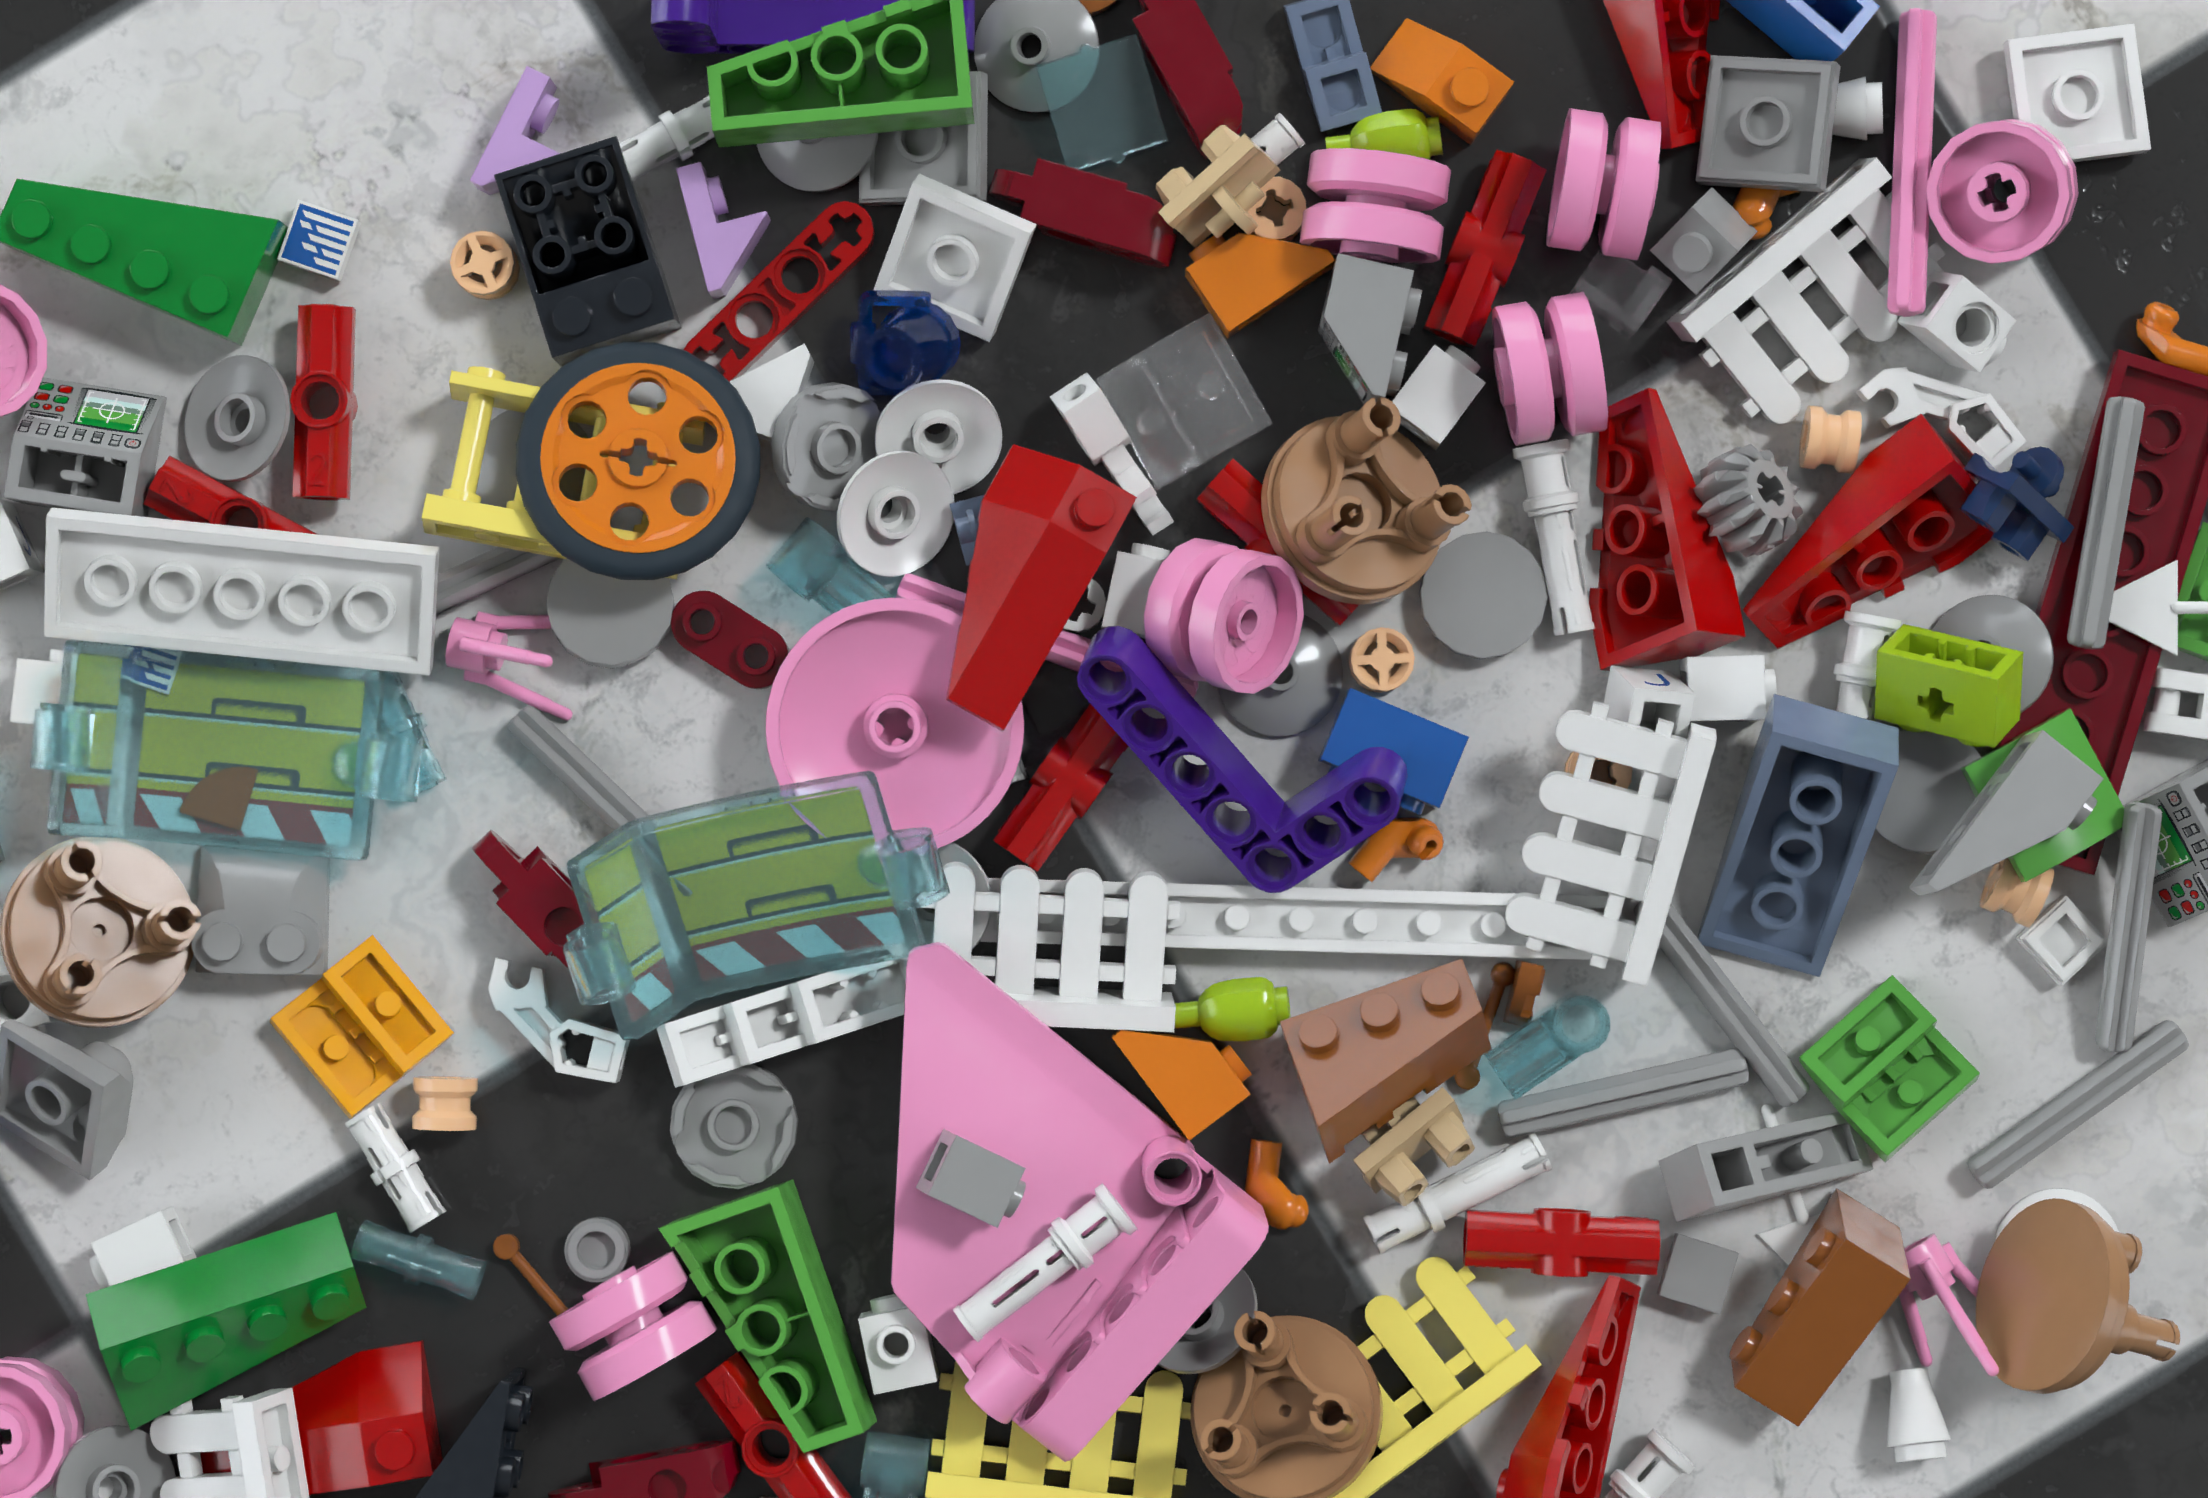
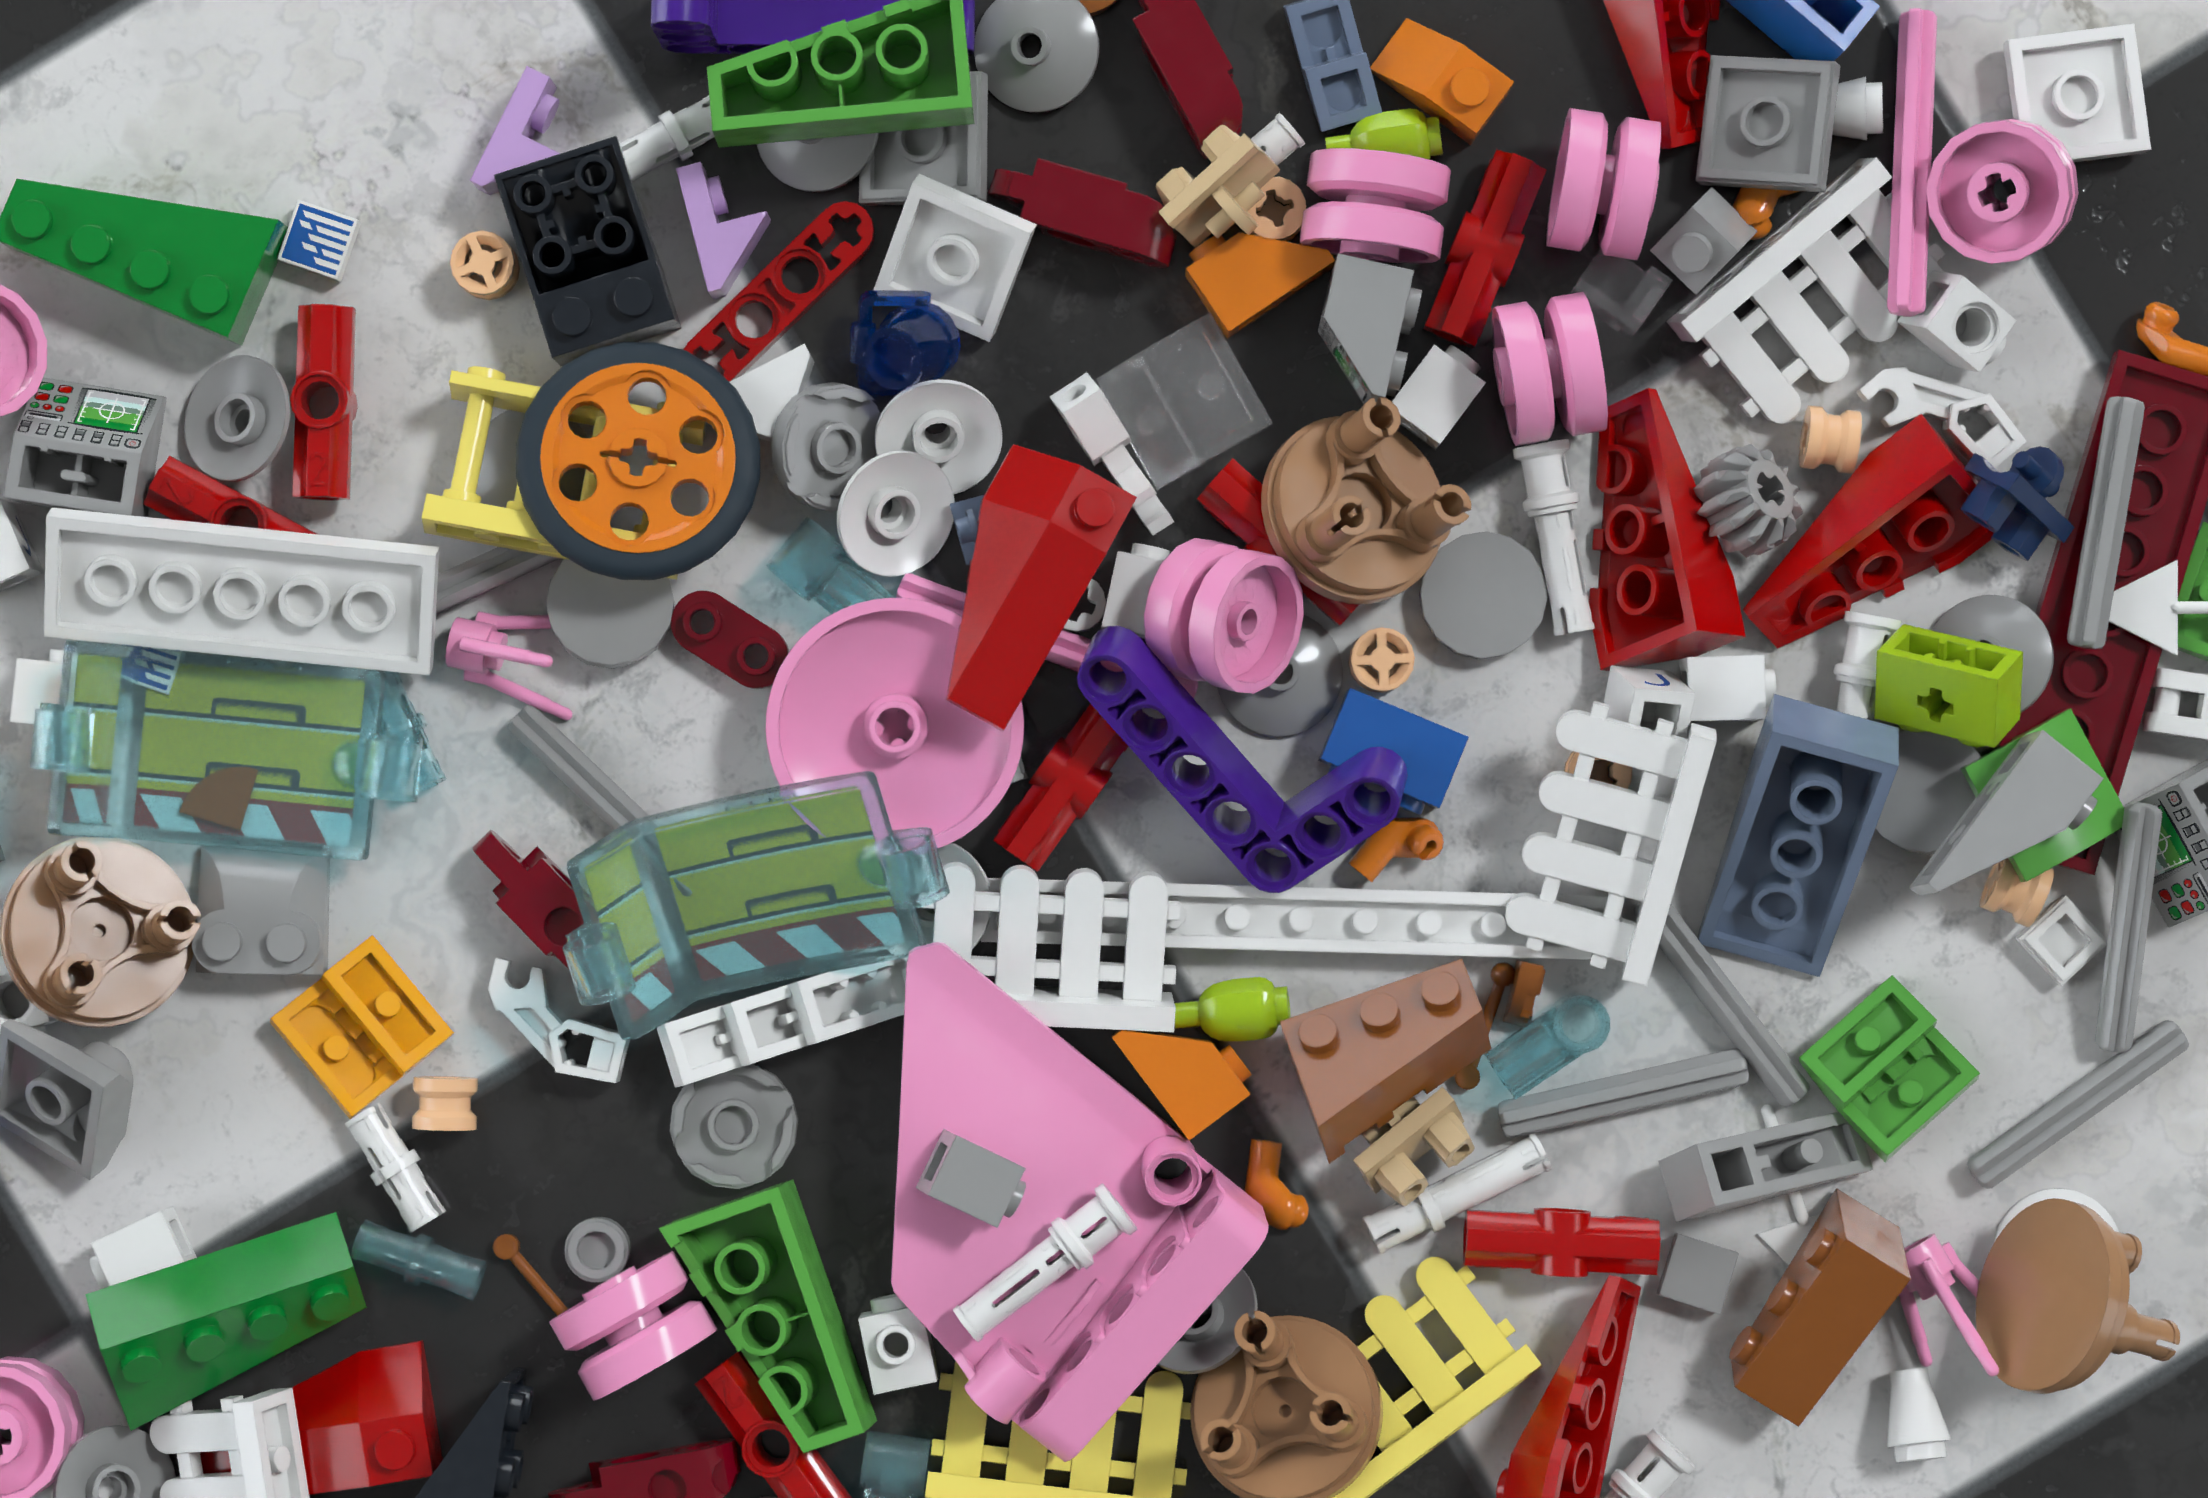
clear light blue piece [1036,34,1168,170] -> none

